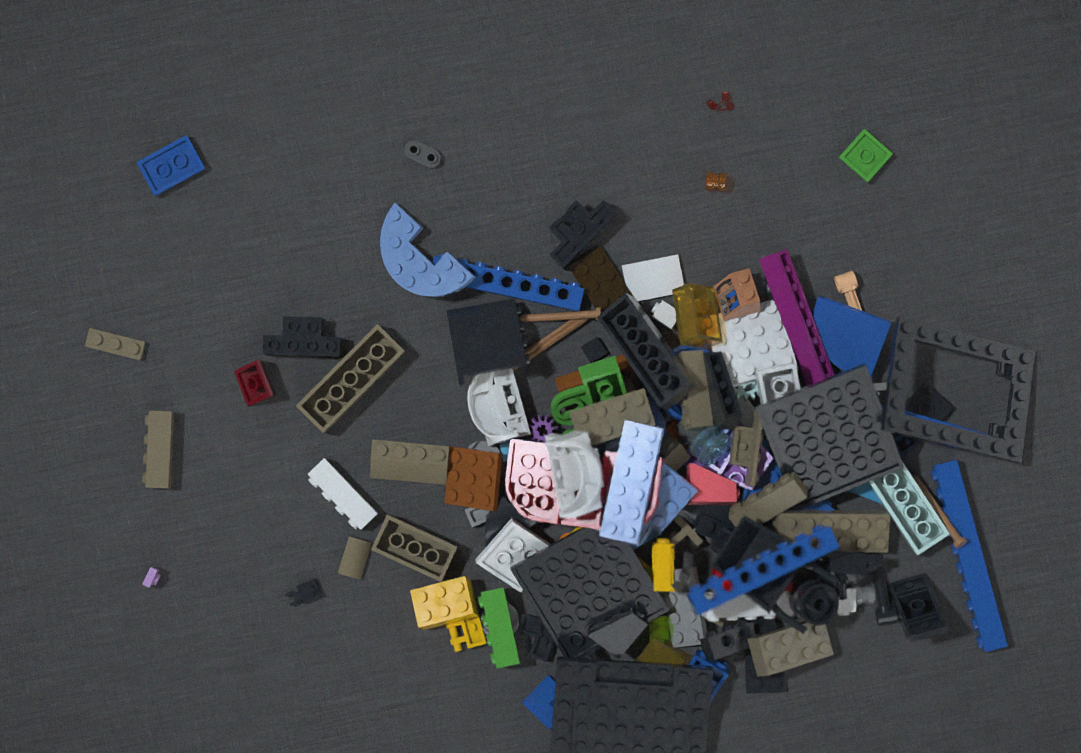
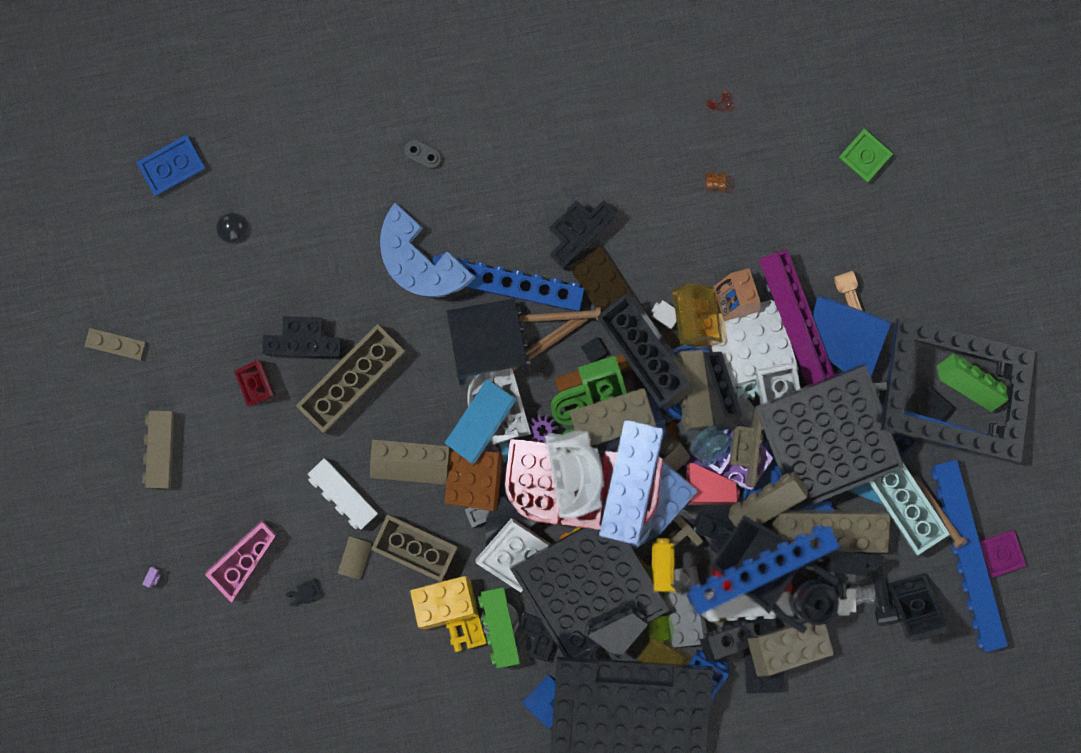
white tile [622,255,685,301] -> none
none -> bright pink wedge [205,520,275,603]
none -> black hair [216,212,247,243]
none -> dark azure tile [445,379,517,464]
none -> bright green brick [937,353,1009,412]
none -> magenta tile [979,530,1026,578]

